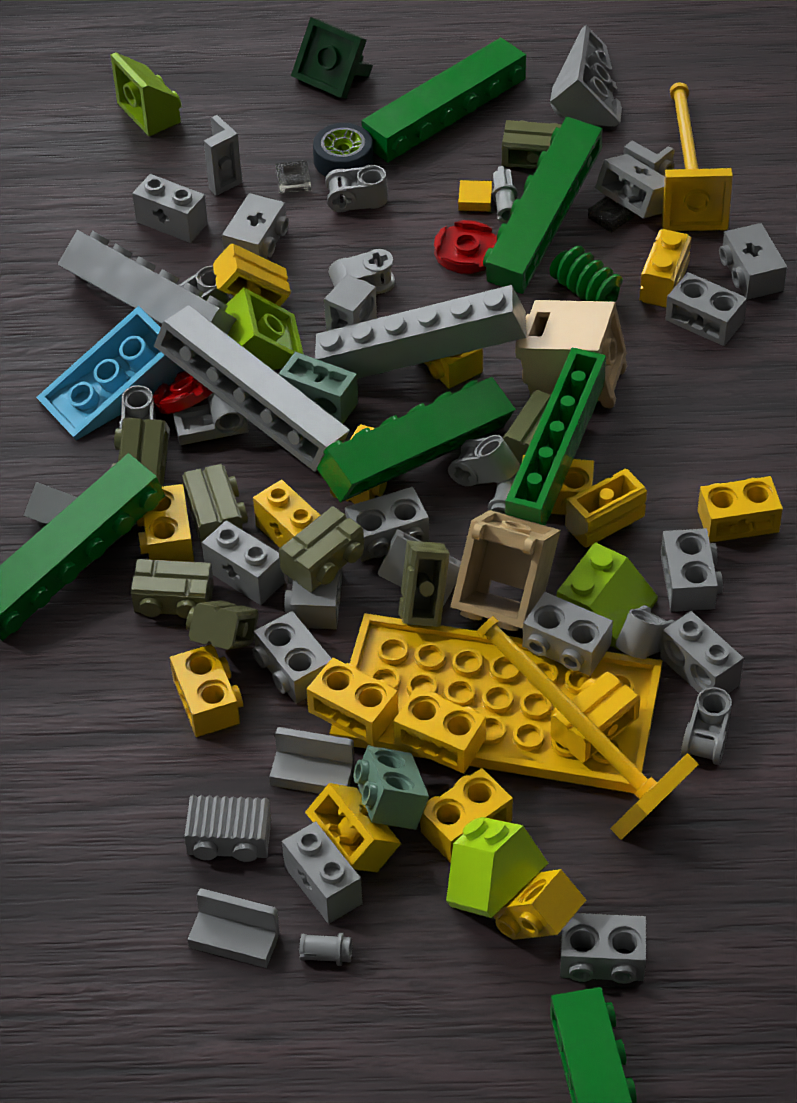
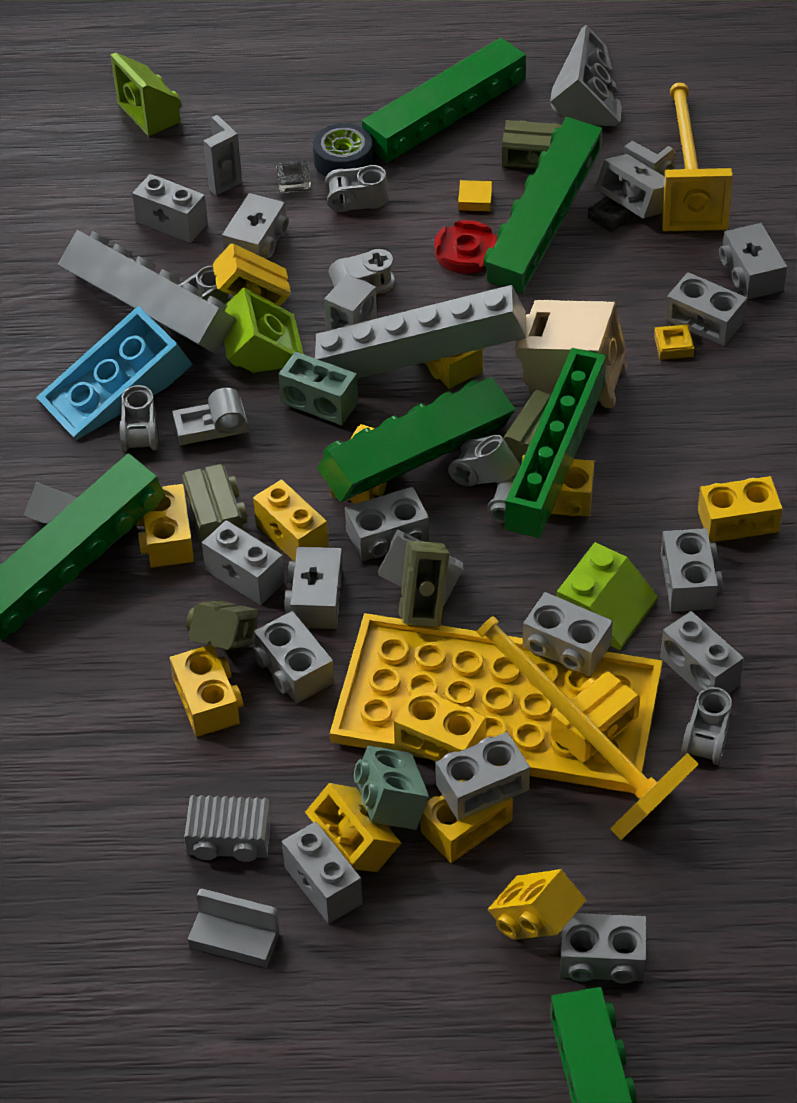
olive brick [111,418,170,487] -> none
olive brick [131,559,214,619] -> none
red tile [153,371,213,414] -> none
light grey brick [154,305,350,472] -> none
light grey panel [269,727,355,794] -> none
olive brick [279,506,364,593] -> none
dark green bracket [291,17,373,99] -> none
light grey pin [299,933,352,966] -> none
yellow brick [306,657,399,746] -> none
lime slope [446,817,549,918] -> none
tan container [450,510,561,631] -> none
light grey axle [492,166,518,223] -> none
green piece [549,246,623,303] -> none
yellow brick [565,469,647,548] -> none
light grey piece [615,605,675,659] -> none
yellow brick [639,229,692,307] -> none
none -> light grey brick [436,732,530,820]
none -> yellow tile [654,324,694,360]

